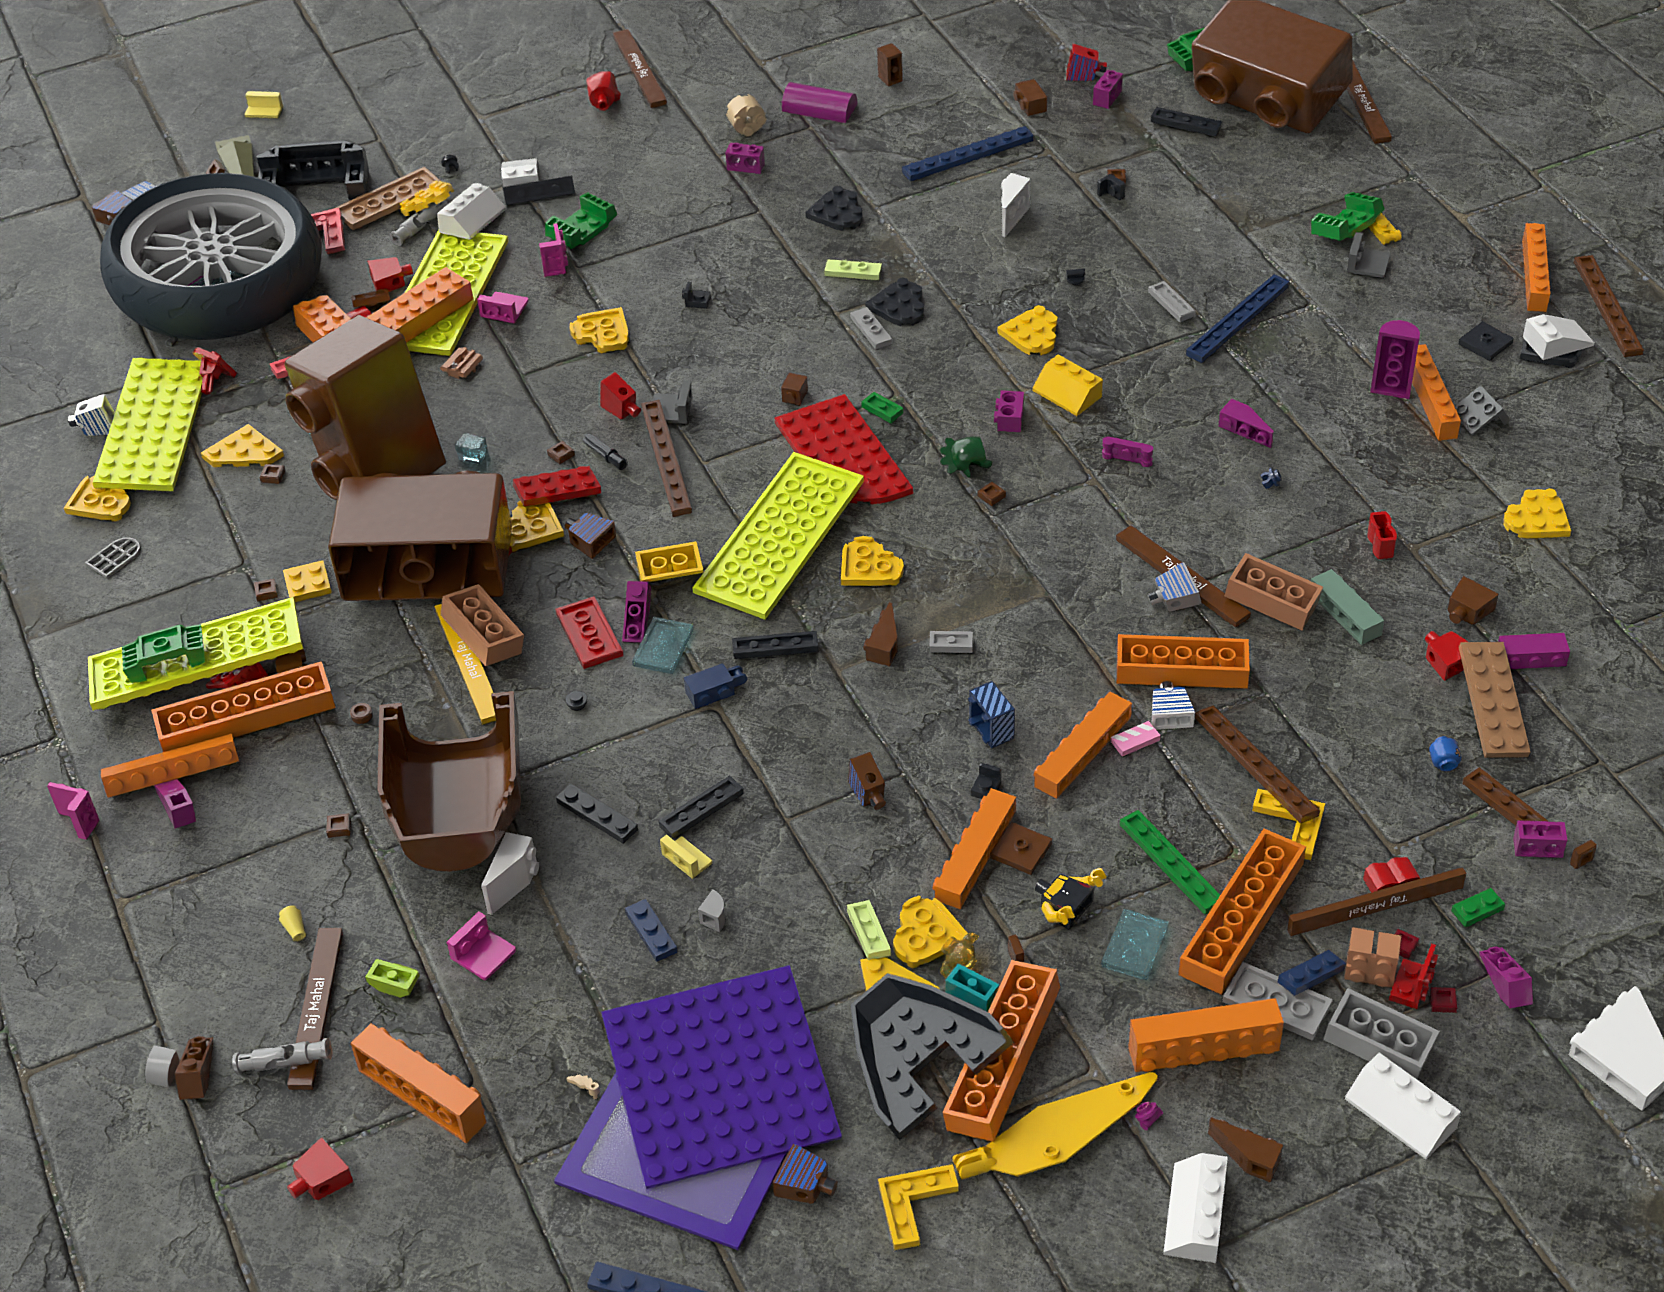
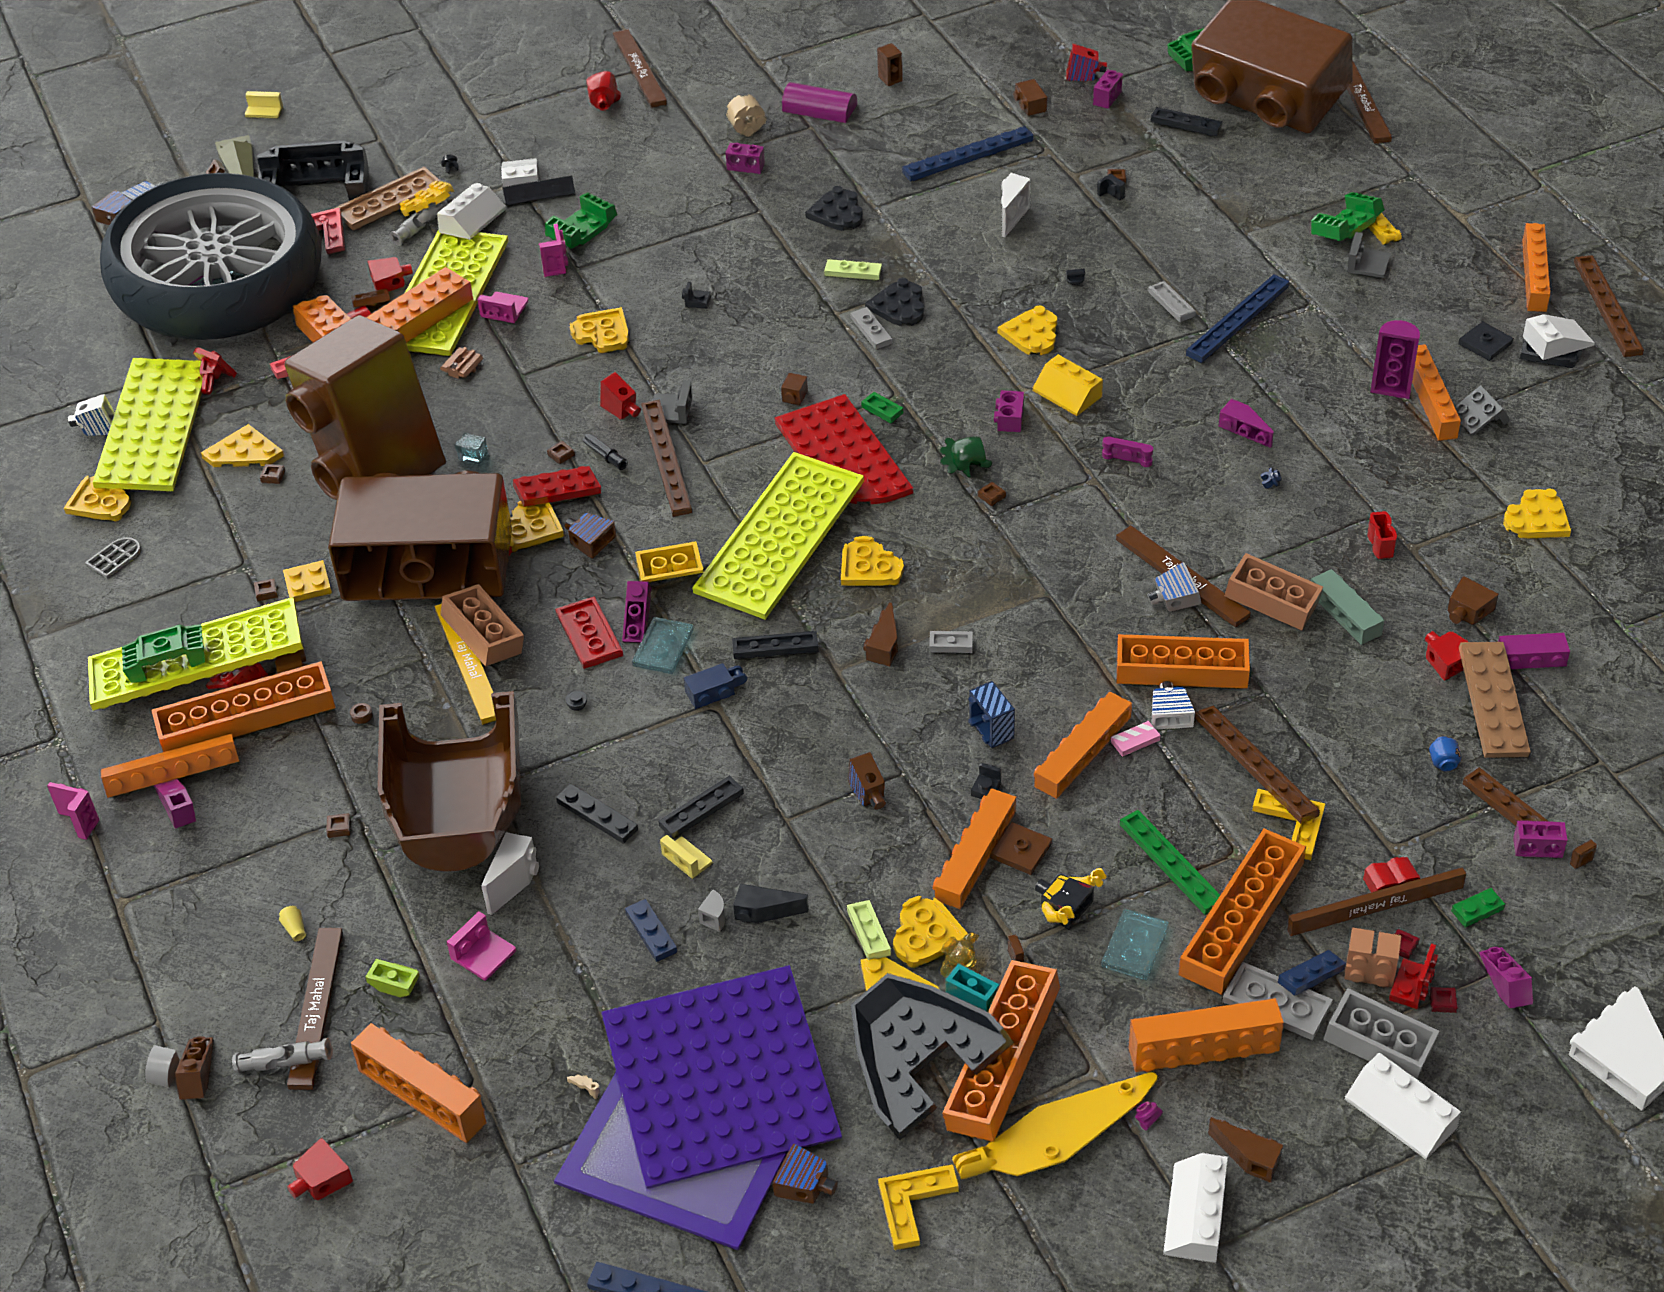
none -> black slope [733,883,809,923]

